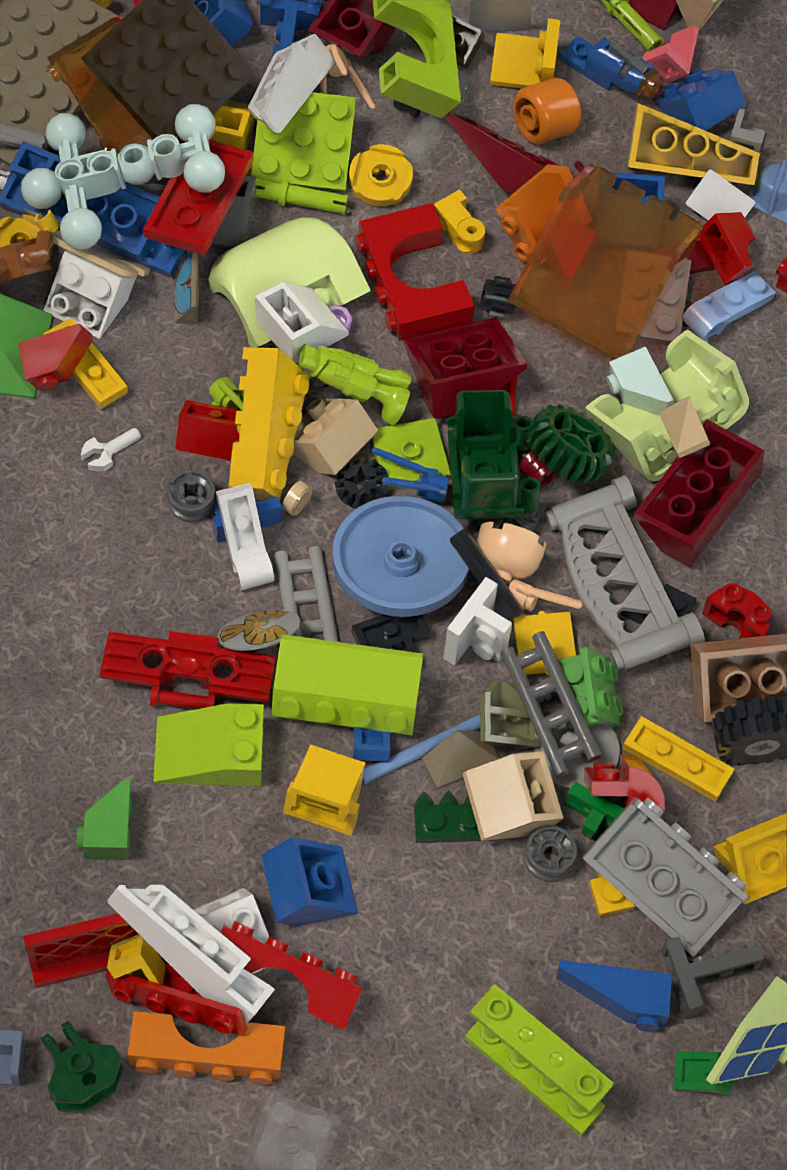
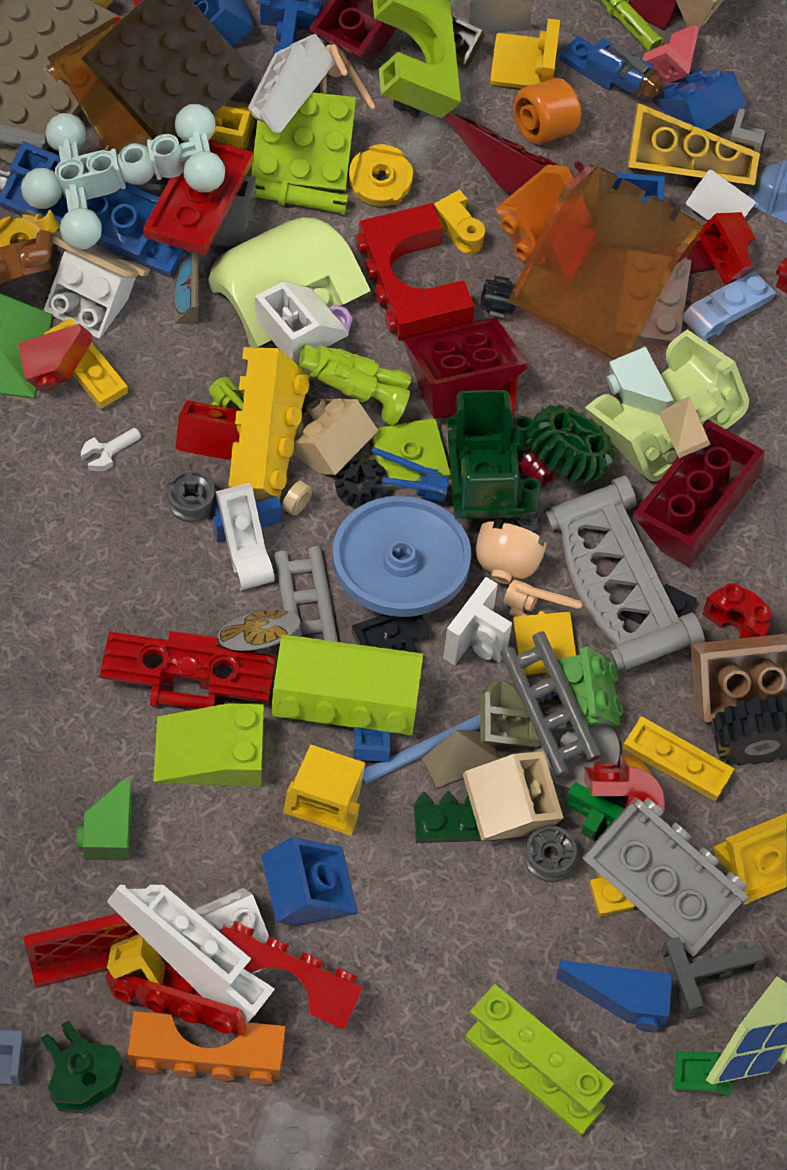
black axle [450,529,523,621] -> none

